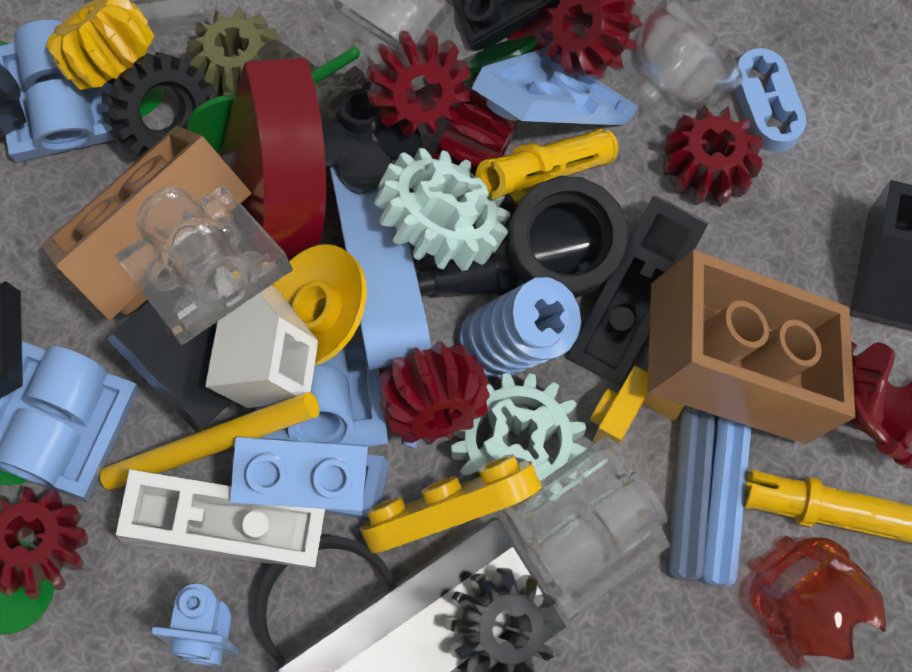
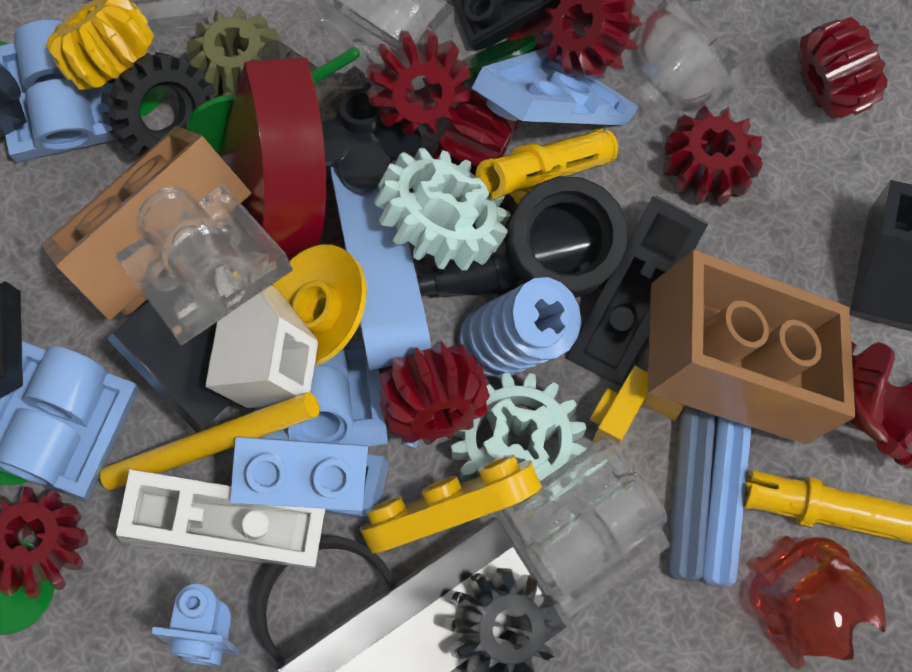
light blue beam [732,48,806,152] -> none
none -> dark red gear [797,17,888,119]

